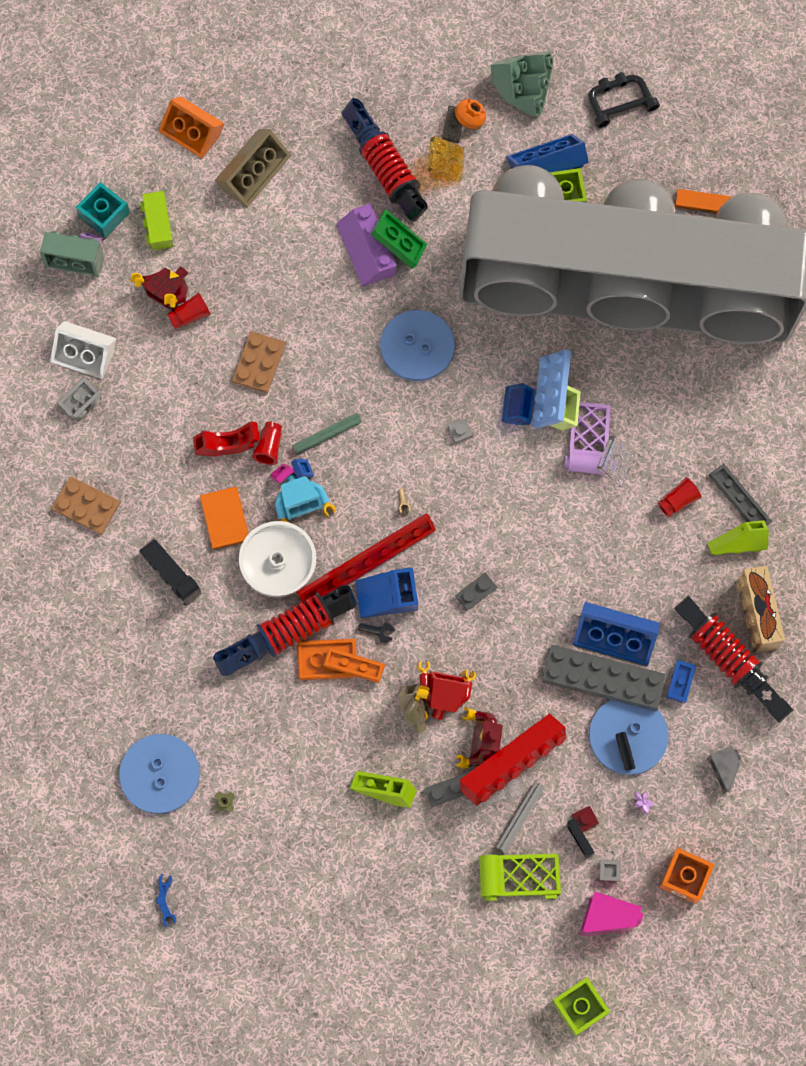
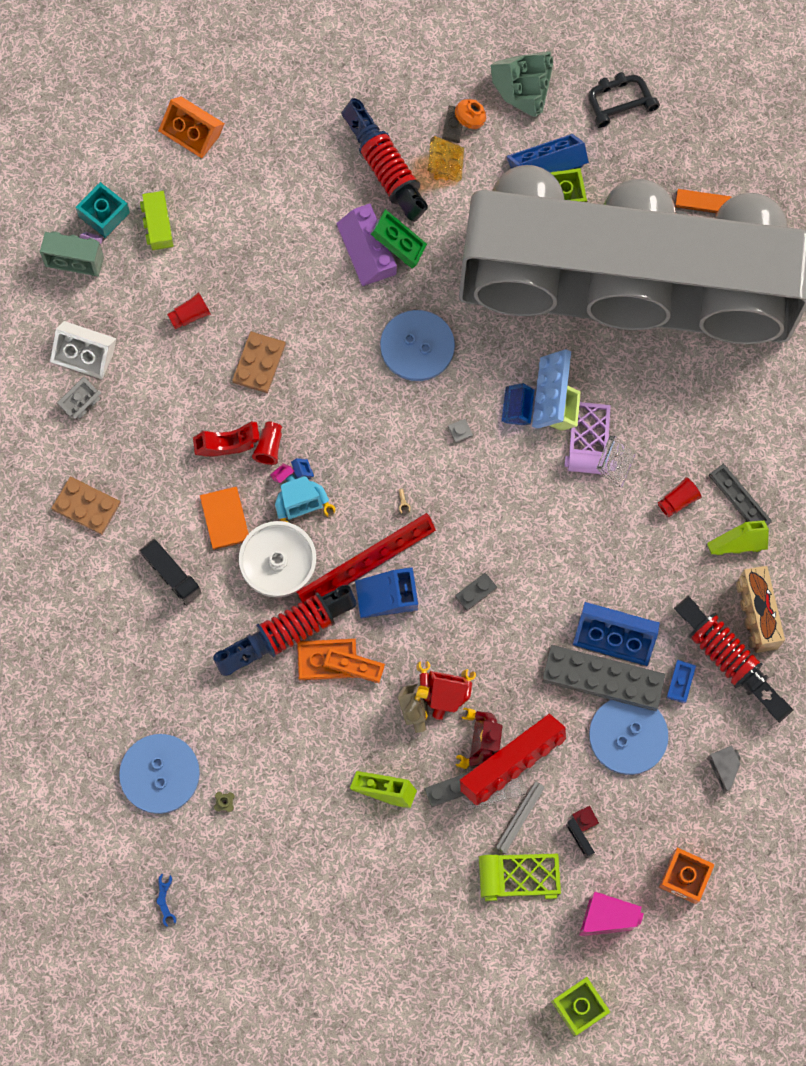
dark red torso [130,266,188,311] -> none
dark tan slope [214,129,291,208] -> none
sand green axle [292,413,361,454] -> none
black bar [358,622,395,643] -> none
light grey plate [599,860,621,882] -> none
black axle [615,732,635,771] -> none
lavender plant [634,792,654,814] -> none

